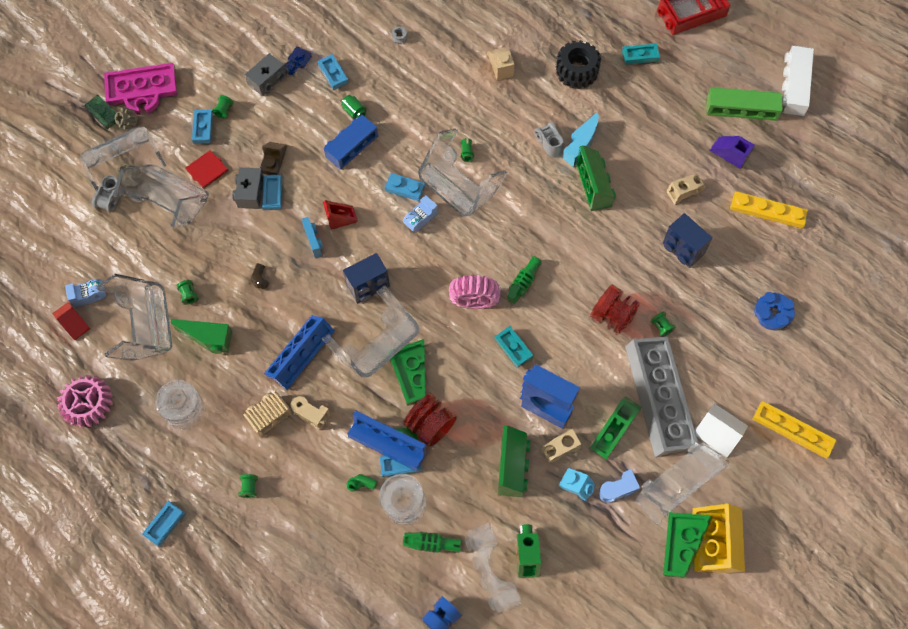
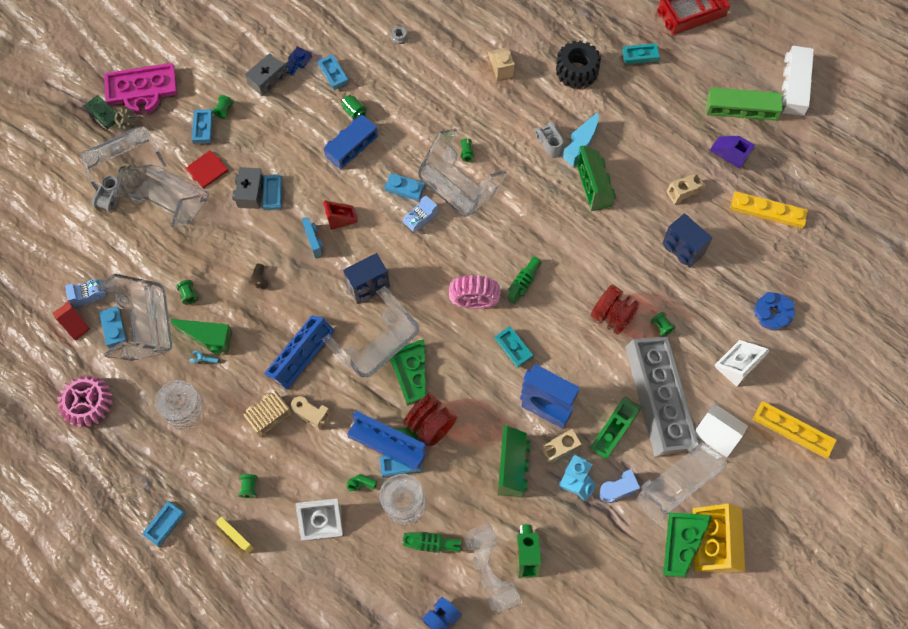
dark brown slope [260,142,287,175] -> none
none -> dark azure plate [99,306,128,348]
none -> medium azure hand [189,351,218,364]
none -> light yellow tile [216,517,254,553]
none -> white slope [296,499,343,540]
none -> medium azure bracket [565,455,592,482]
none -> white slope [714,340,769,386]

